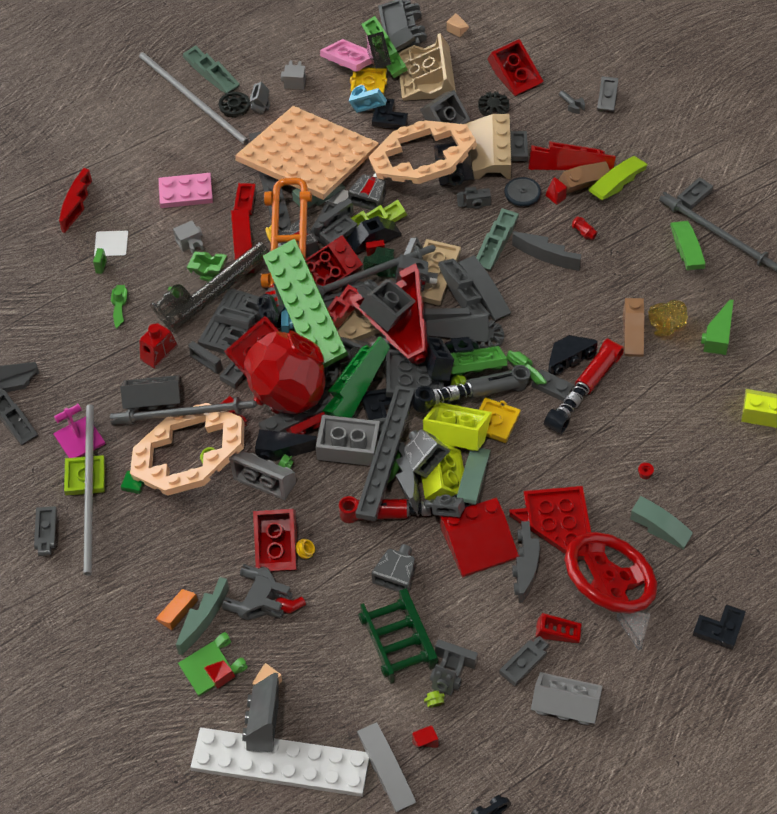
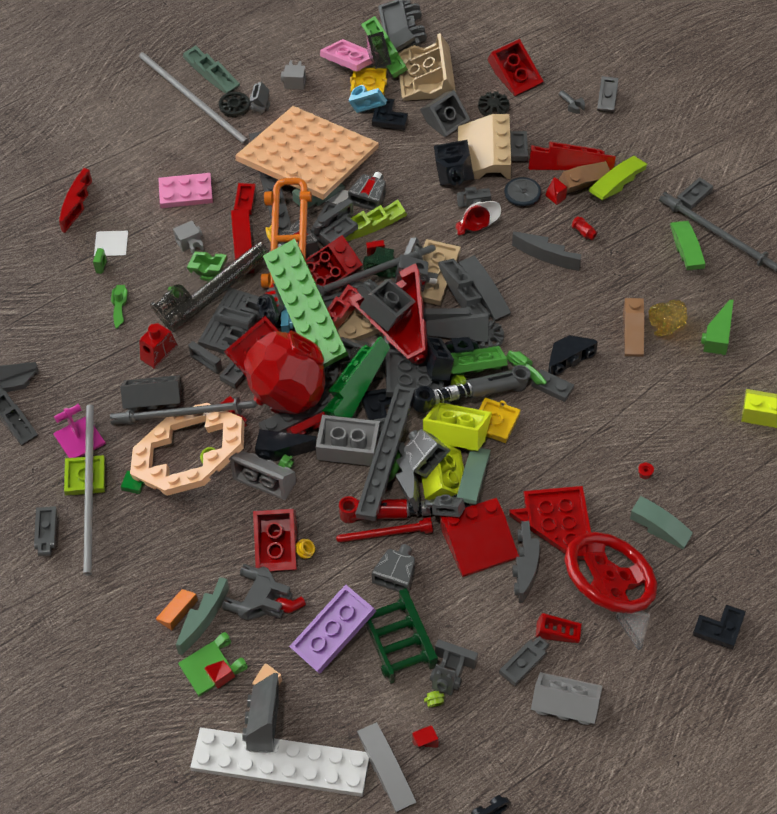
black slope [346,216,402,254] -> none
light nougat plate [369,120,477,184] -> none
light nougat slope [447,13,469,37] -> none
sand green slope [476,208,519,271] -> none
piece [543,338,625,434] -> none
none -> medium lavender plate [289,584,376,674]
none -> red piece [336,517,433,543]
none -> red hair [456,201,501,235]

